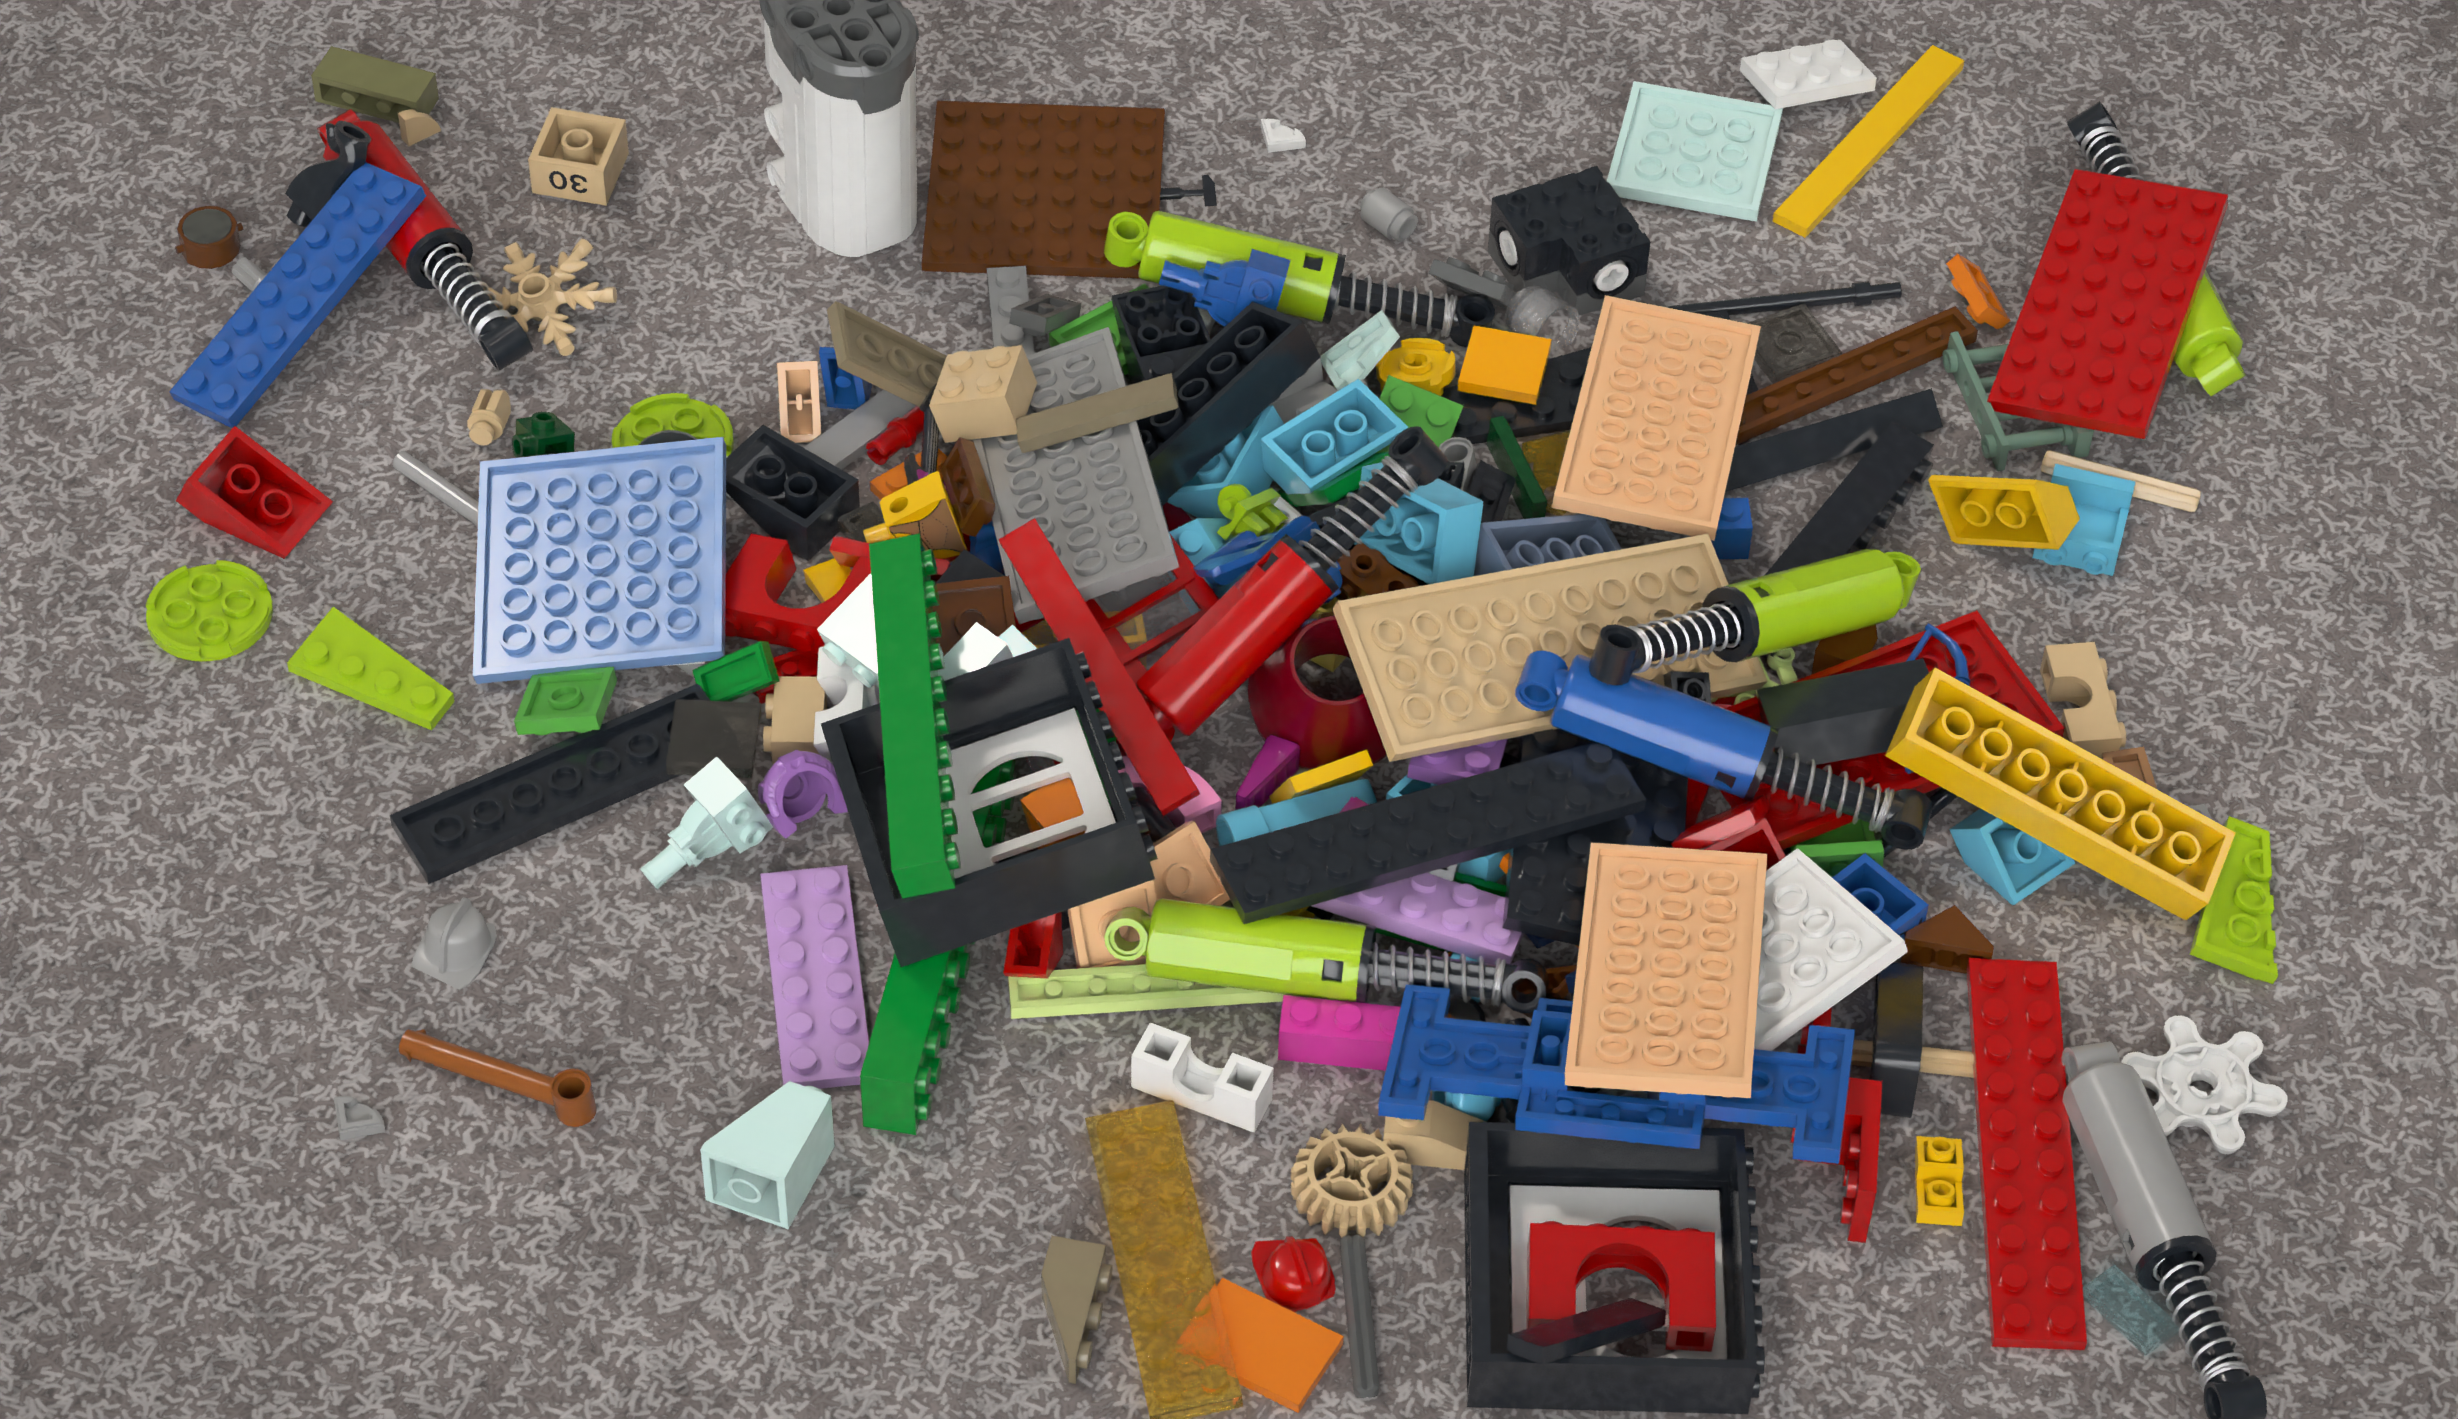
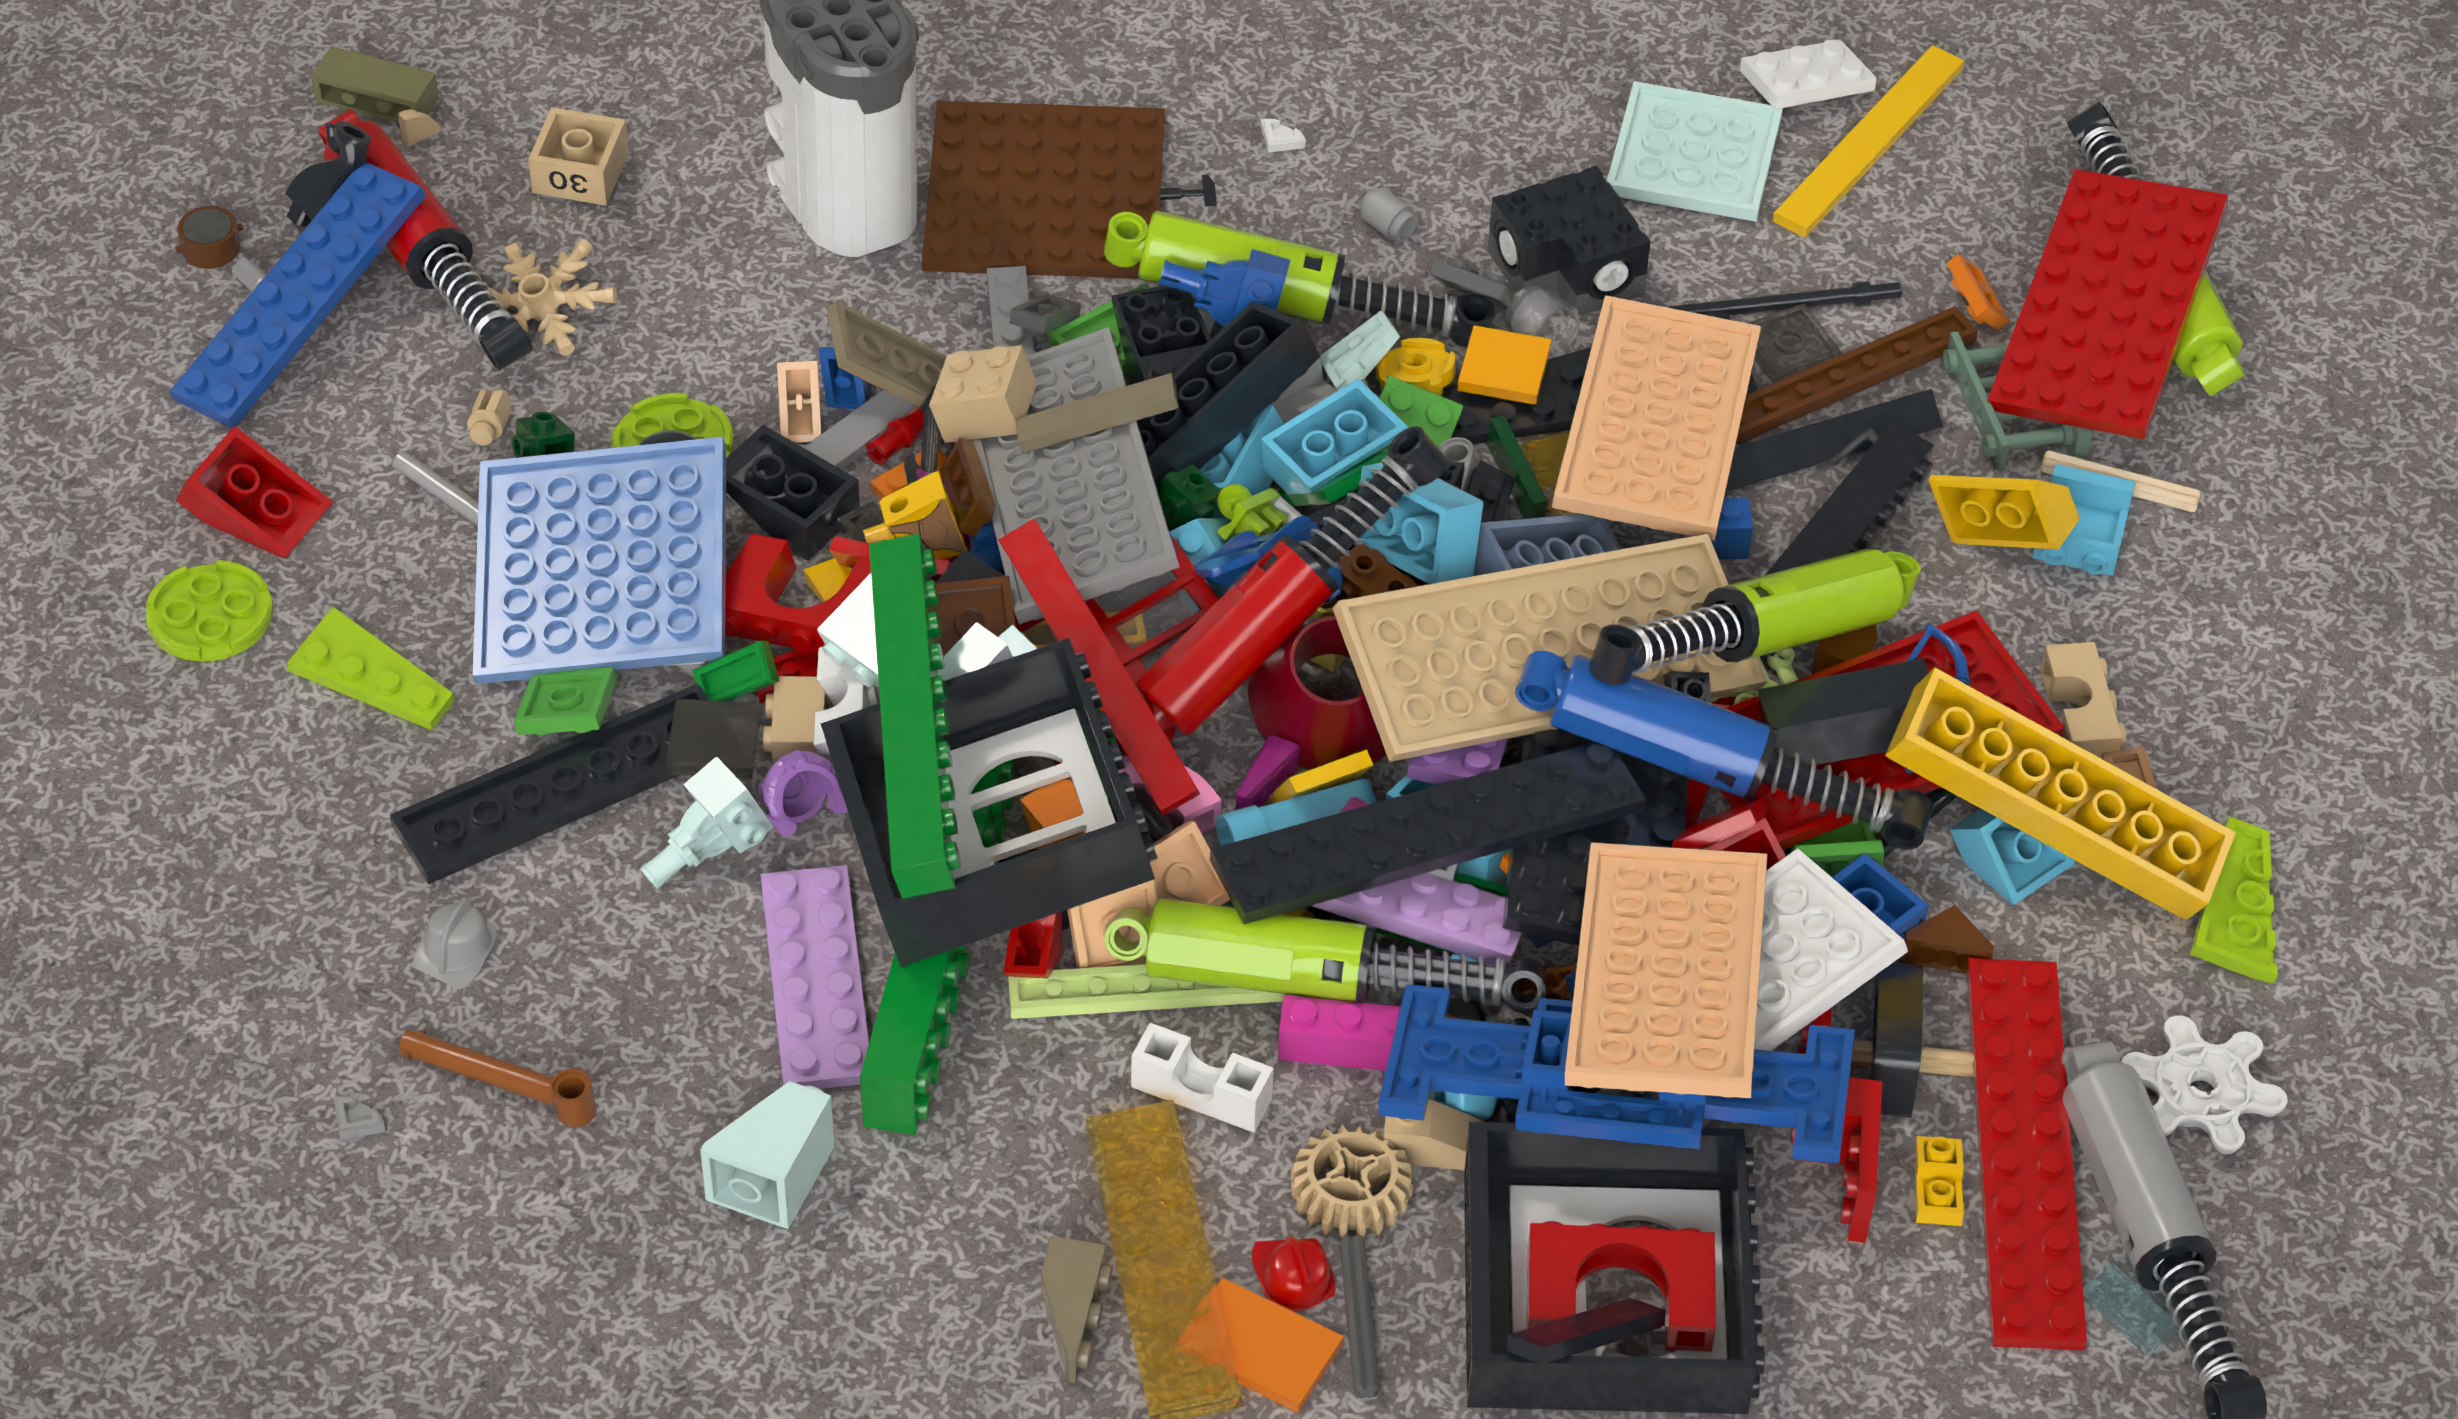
none -> dark green brick [1158,464,1221,531]

